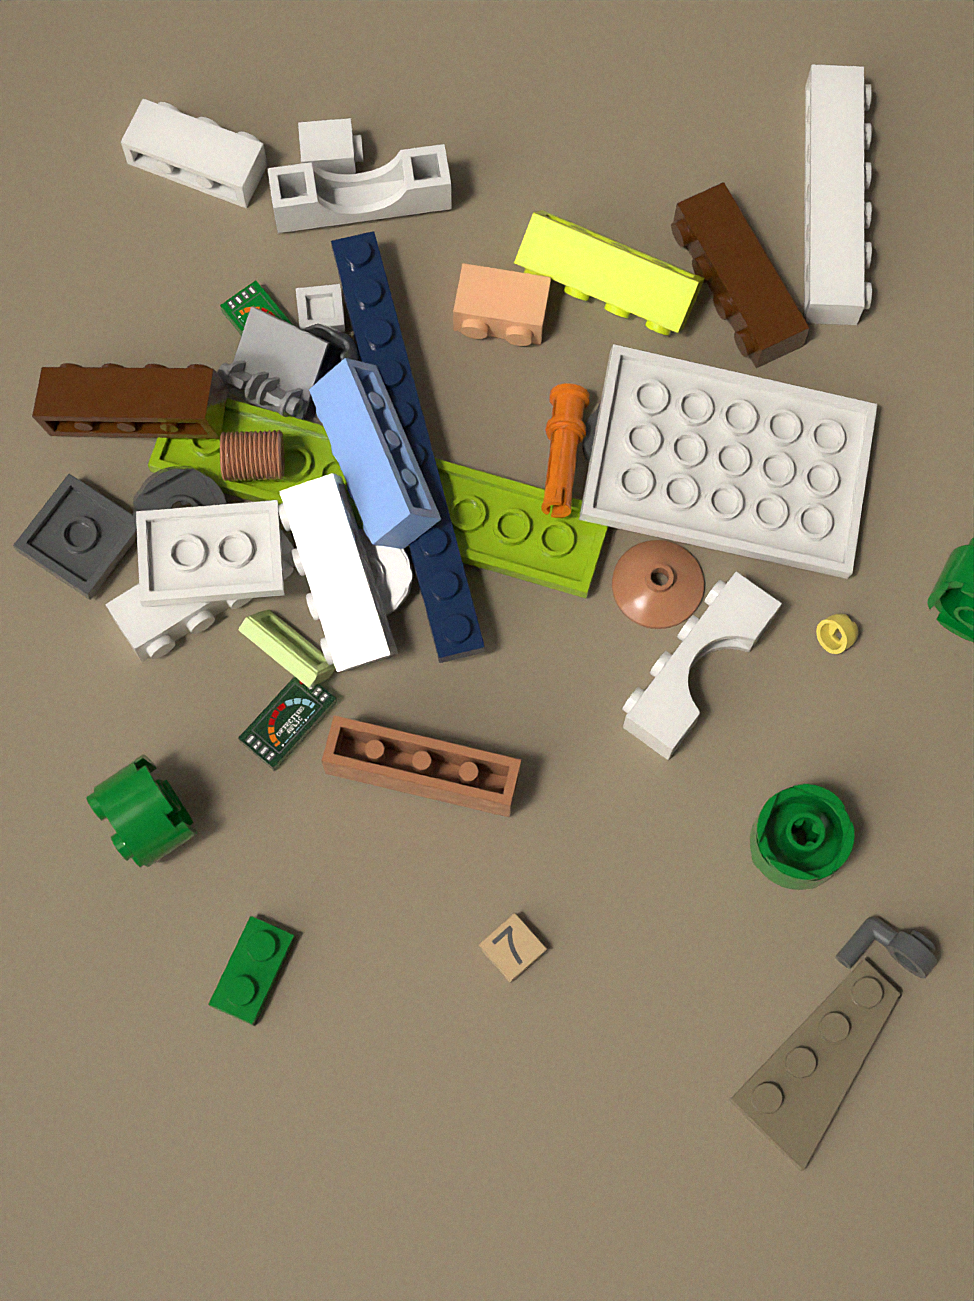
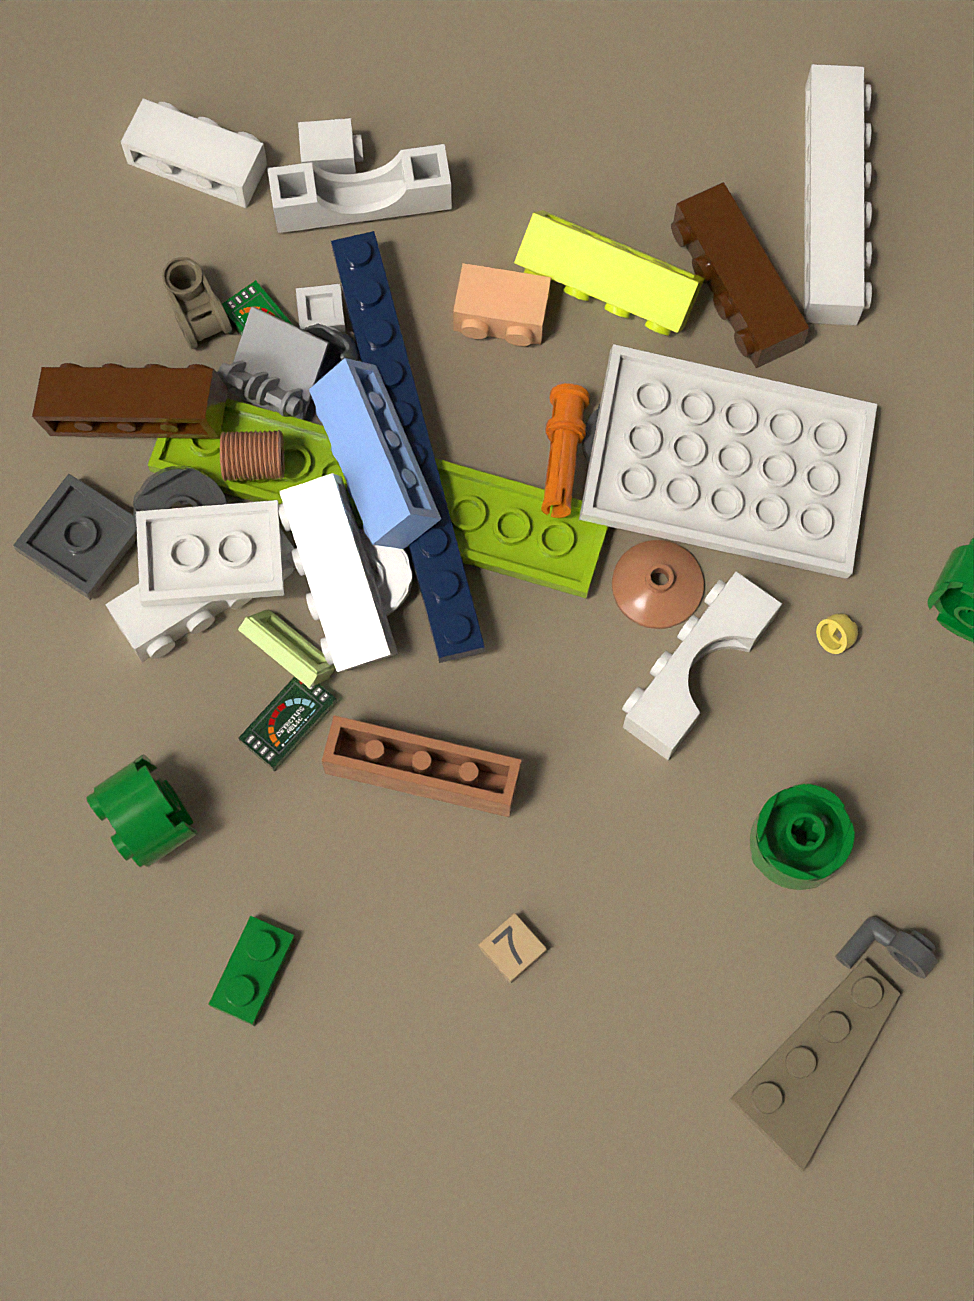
none -> dark tan piece [162,257,232,350]

